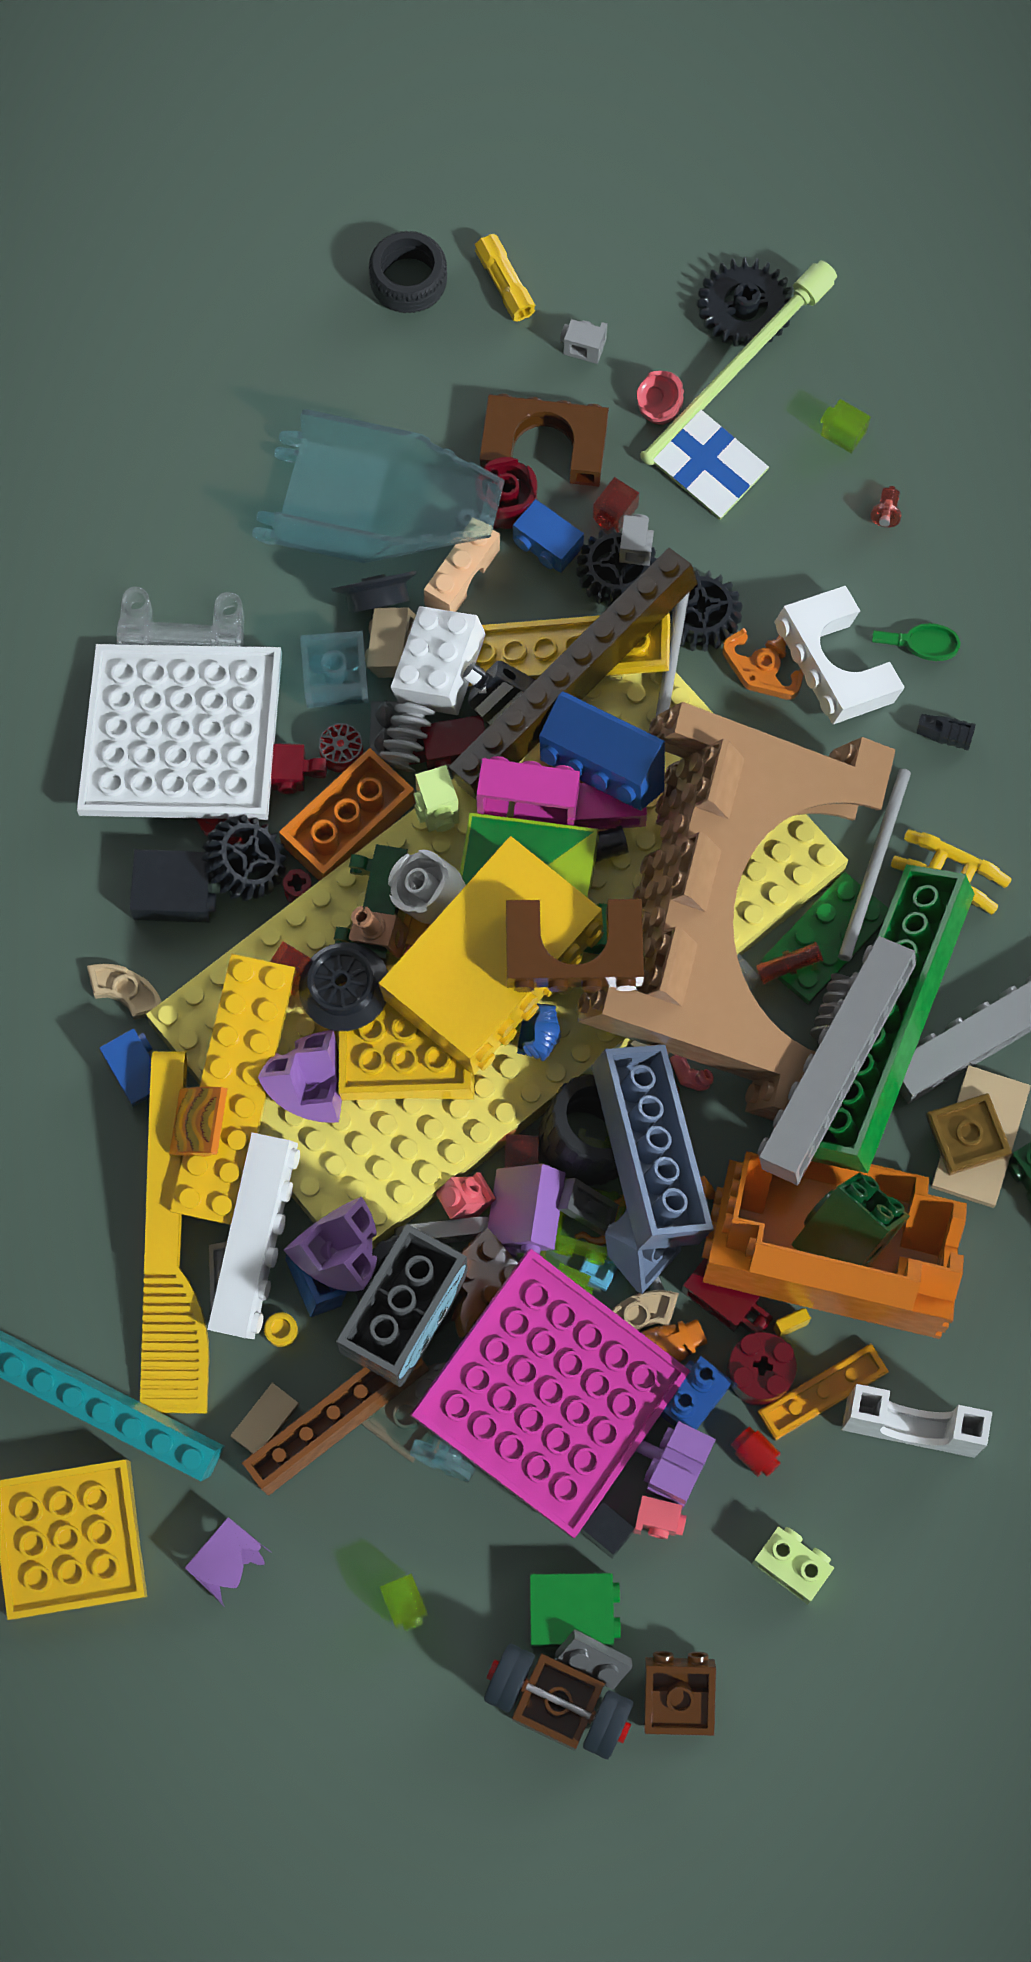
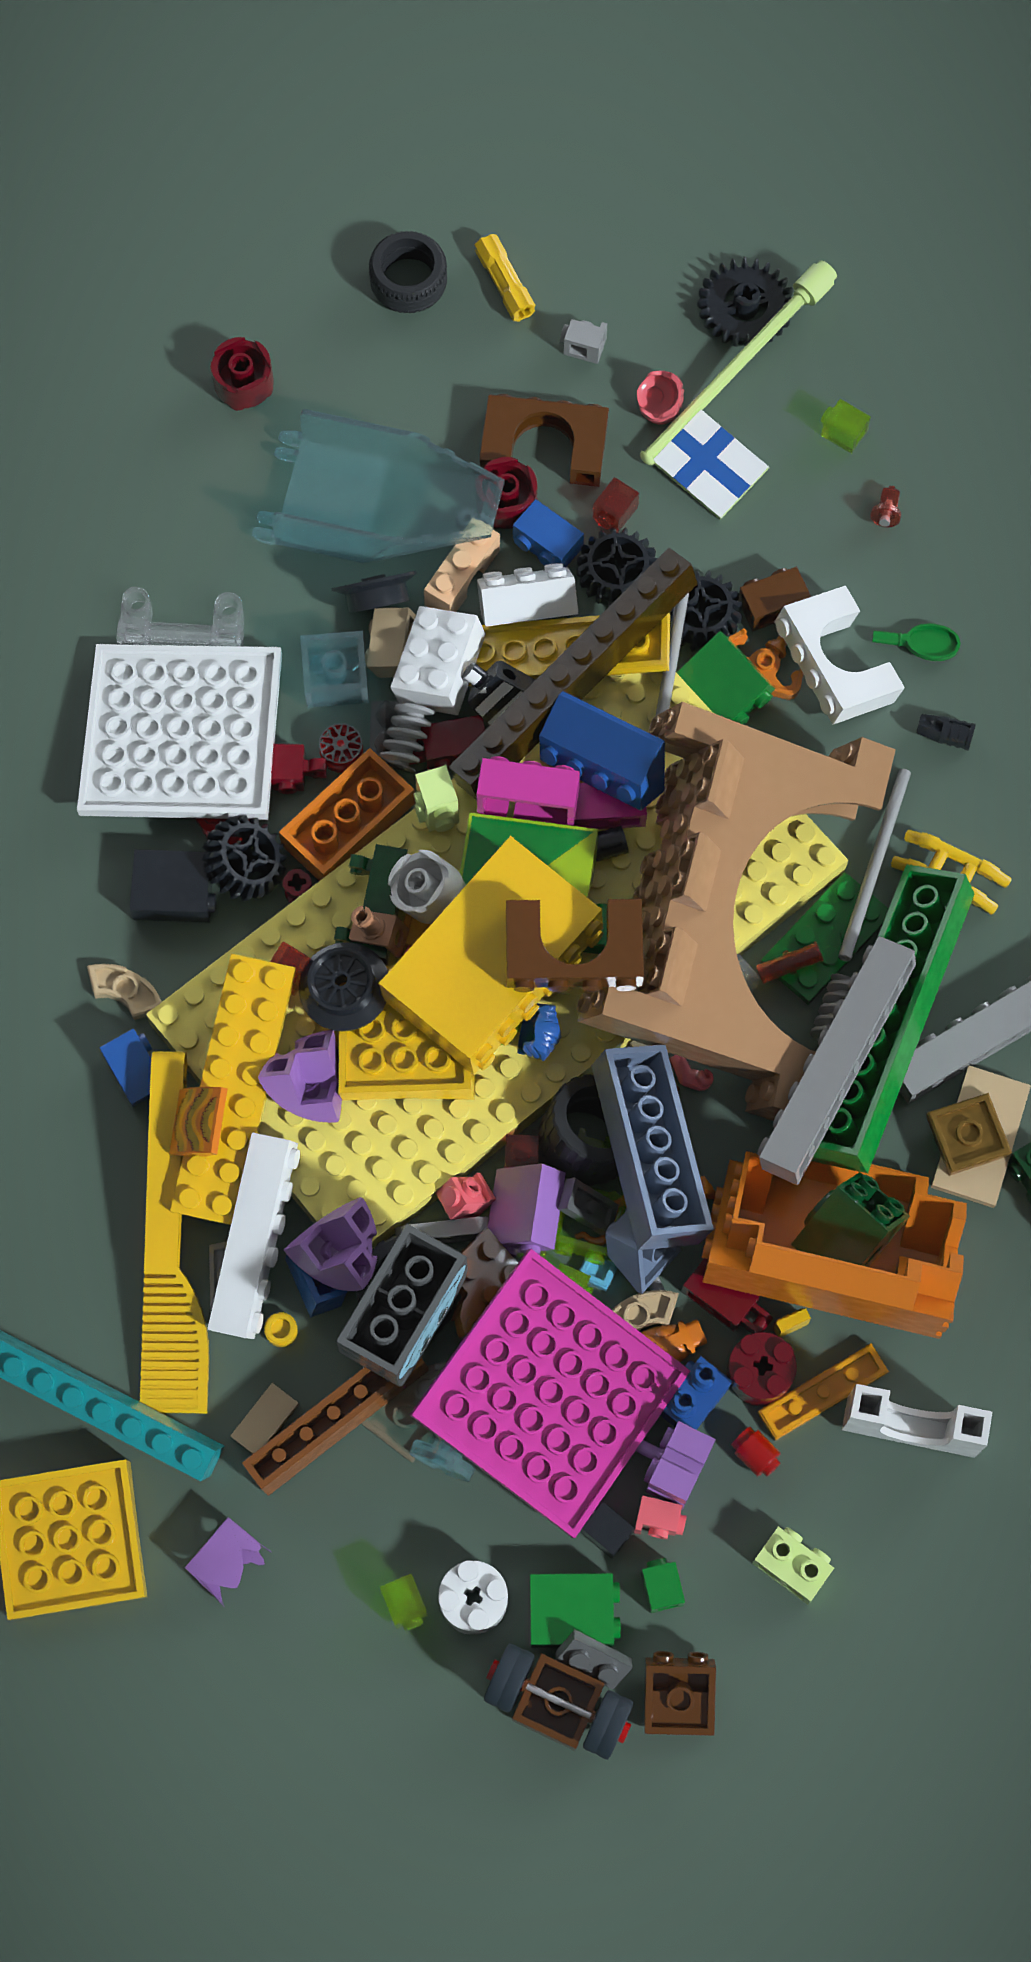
light grey brick [619,514,654,566] -> none
none -> dark red brick [210,337,274,411]
none -> white brick [439,1561,508,1634]
none -> white brick [477,563,578,626]
none -> green brick [641,1558,685,1613]
none -> green brick [676,631,776,725]
none -> reddish brown brick [738,566,811,632]

